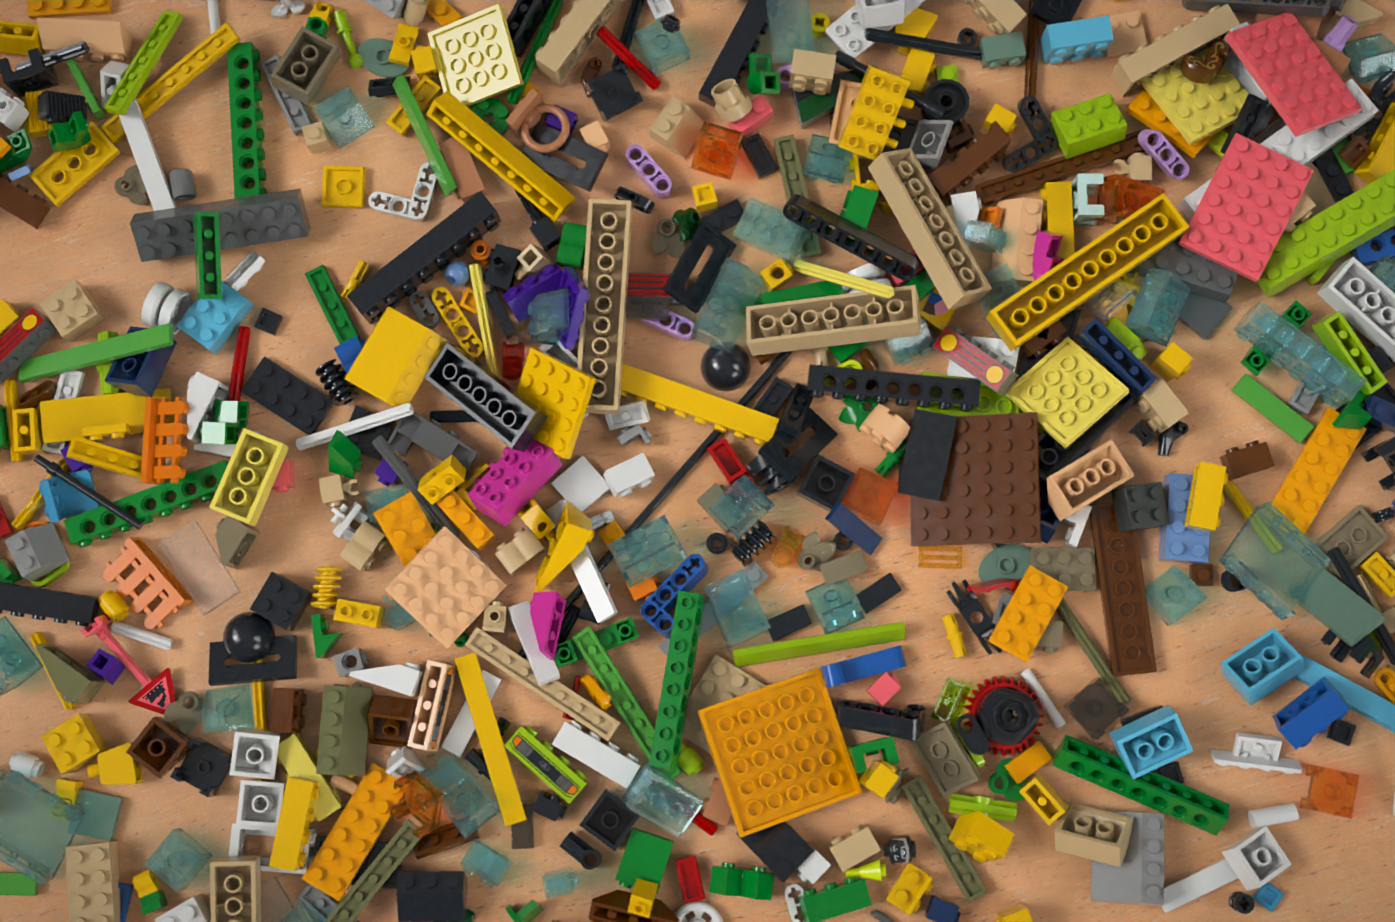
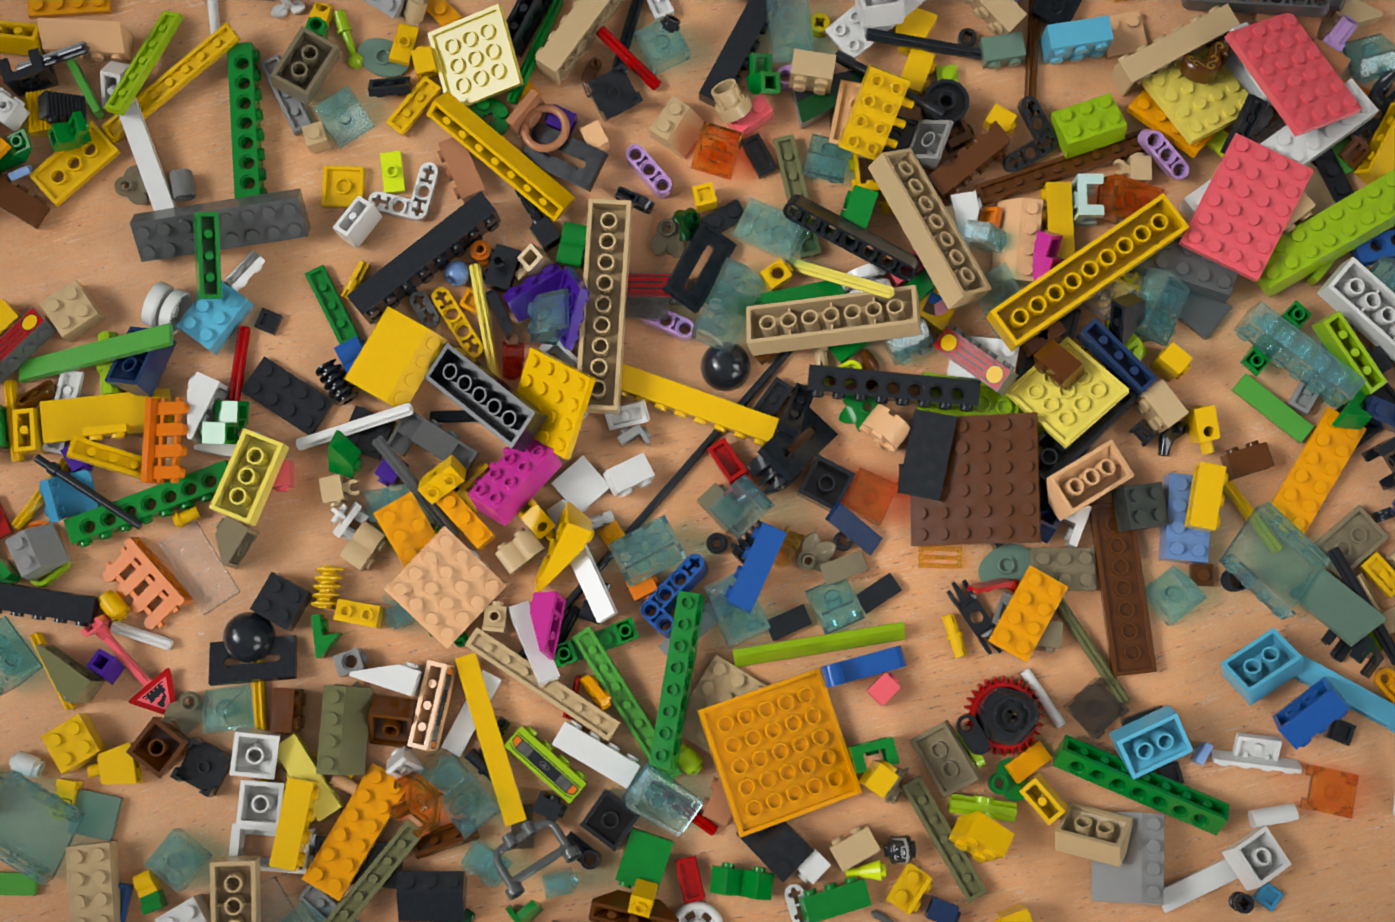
bright green tile [392,75,457,197] -> none
black beam [837,699,926,740] -> none
green pin [874,439,908,478] -> none
clear neon green slope [931,678,971,728] -> none
none -> yellow pin [172,505,202,528]
none -> white brick [332,196,383,249]
none -> neon yellow plate [380,151,406,194]
none -> dark grey bar [493,819,582,900]
none -> blue brick [724,522,787,614]
none -> reddish brown brick [1033,339,1084,390]
none -> black slope [1109,292,1146,345]
none -> yellow torso [1184,405,1220,454]
none -> light blue tile [1190,742,1214,765]

